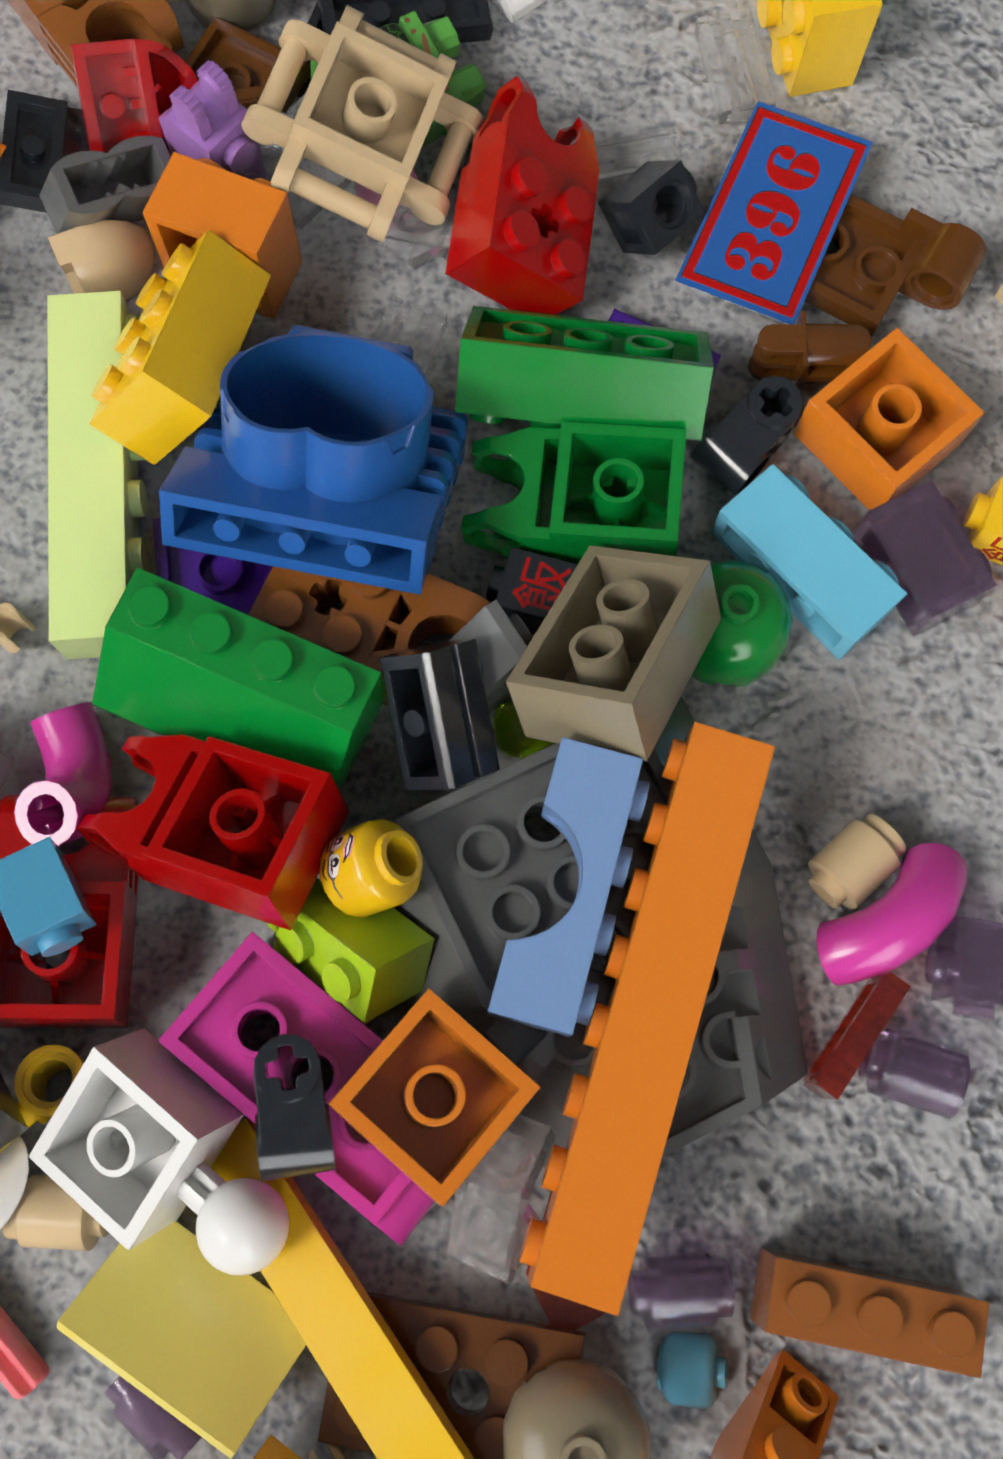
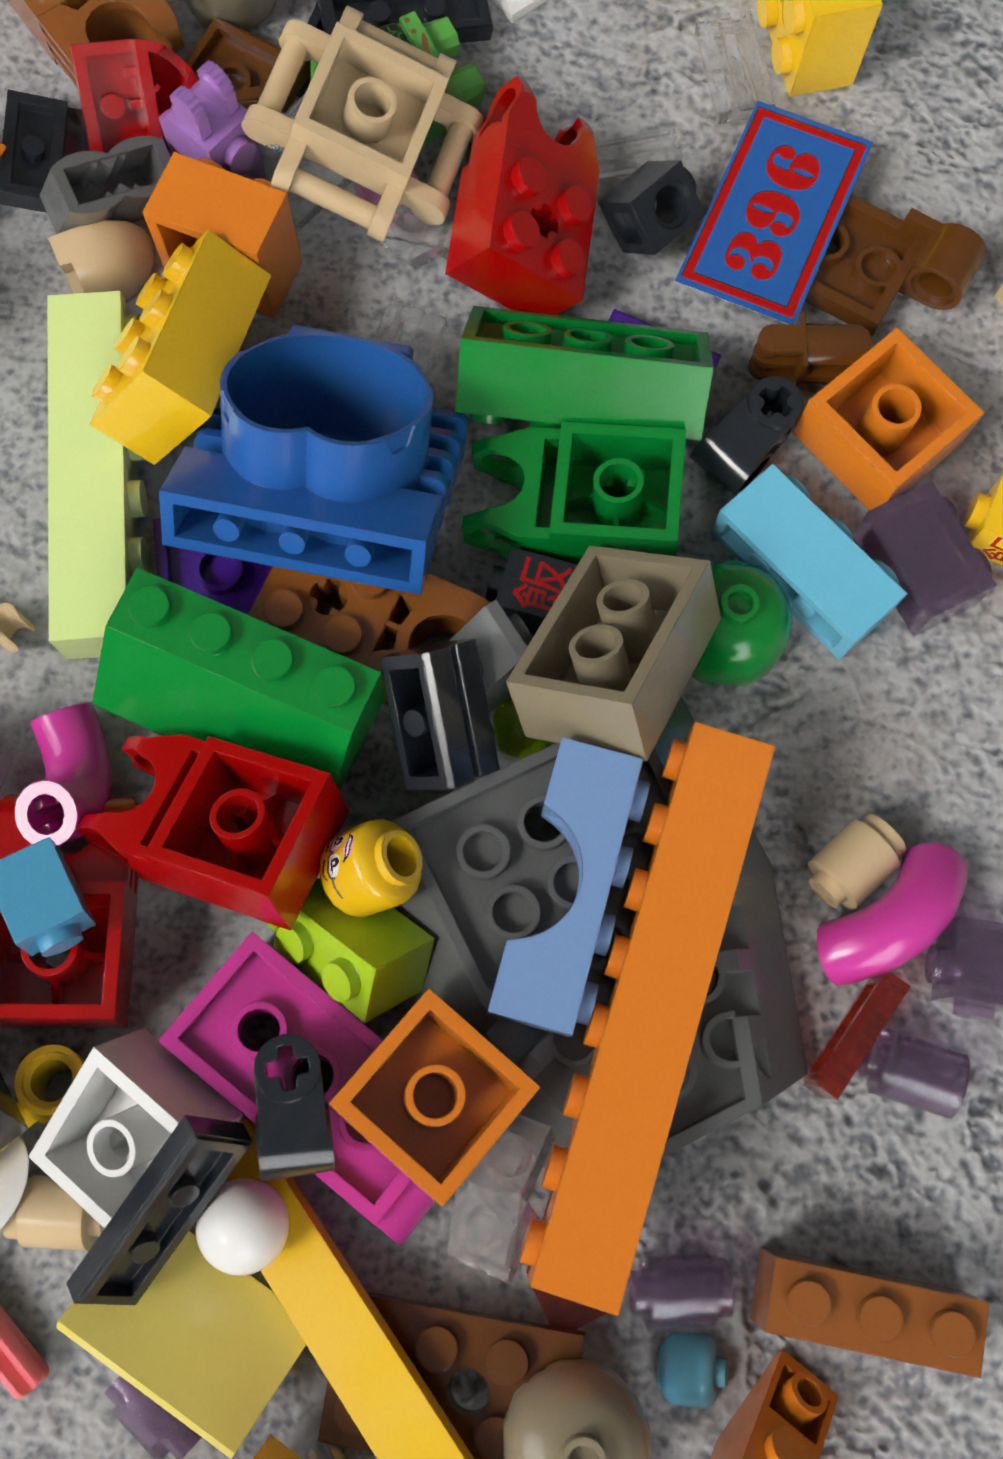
none -> black tile [66,1115,253,1305]

